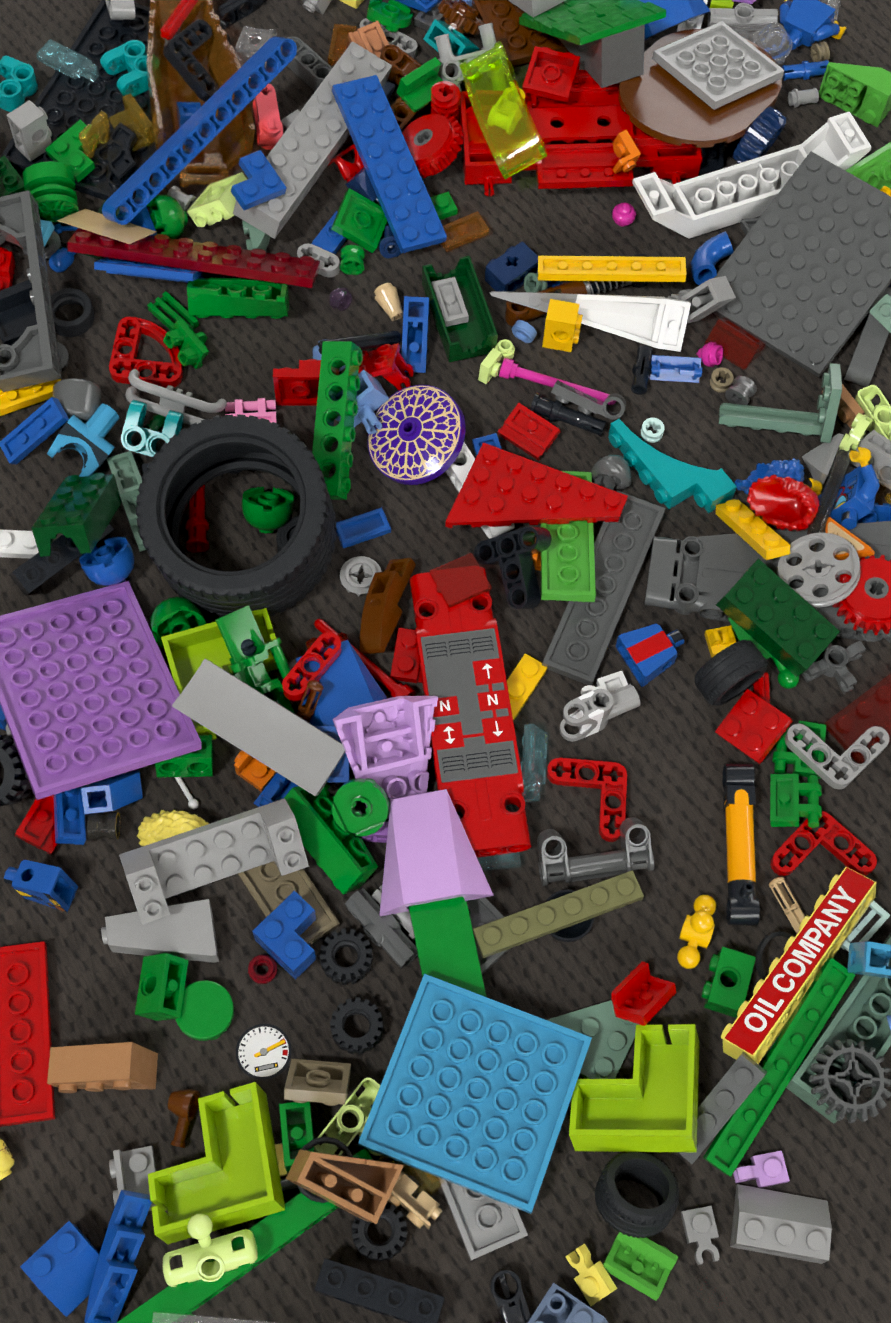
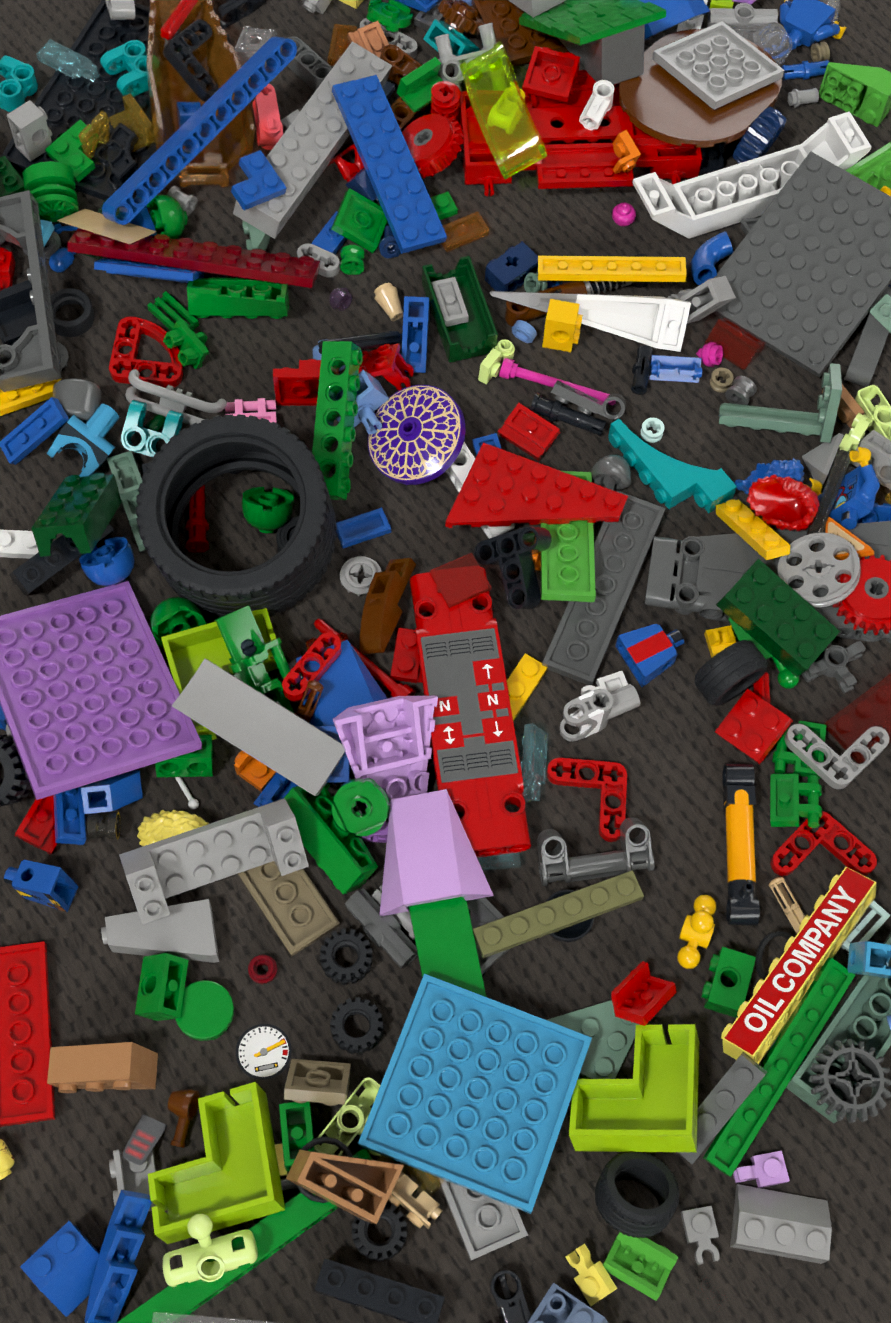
yellowish green plate [187,172,247,227] -> none
blue brick [252,890,316,980] -> none
none -> black sticker [122,1114,167,1166]
none -> white piece [579,80,614,131]

